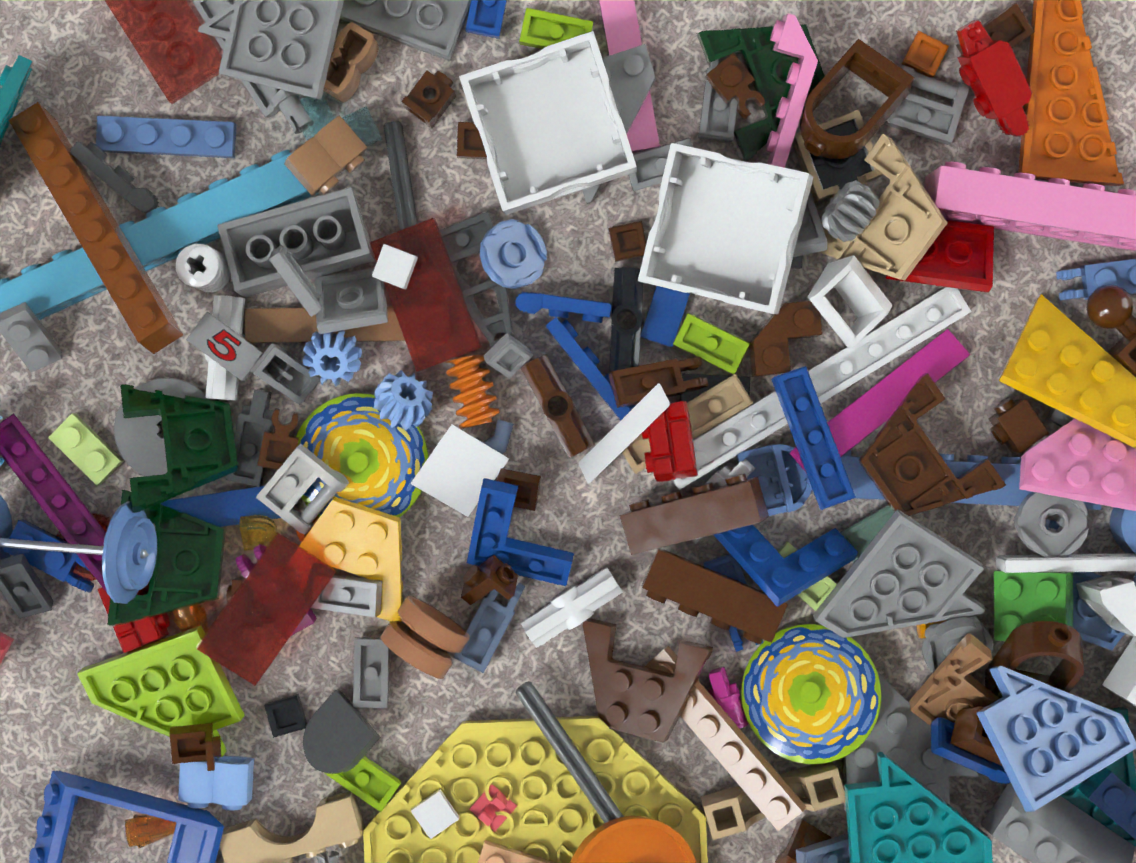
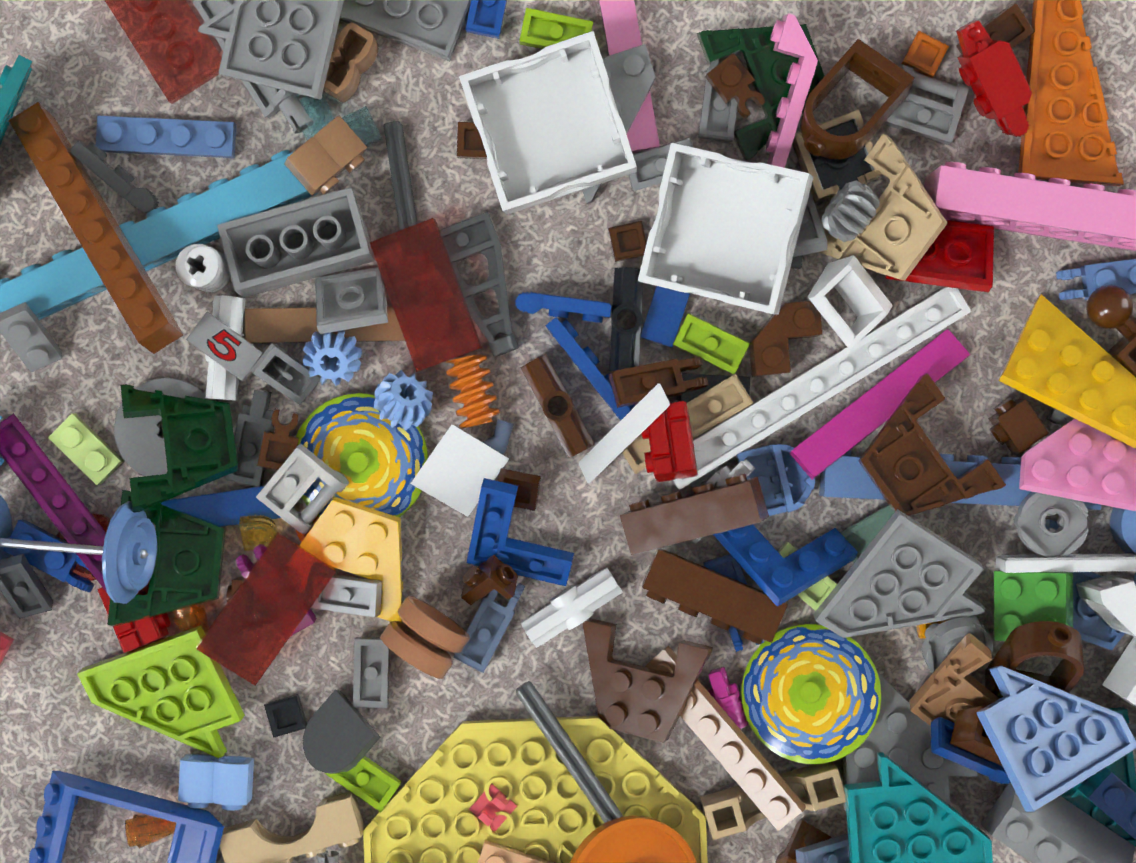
reddish brown bracket [169,723,221,771] -> none
light grey tile [269,245,324,317] -> none
white tile [372,244,418,289] -> none
reddish brown brick [401,70,456,128] -> none
white tile [411,789,460,839] -> none
medium blue tile [480,219,547,289] -> none
light grey tile [483,333,533,379] -> none
blue tile [771,366,856,510] -> none

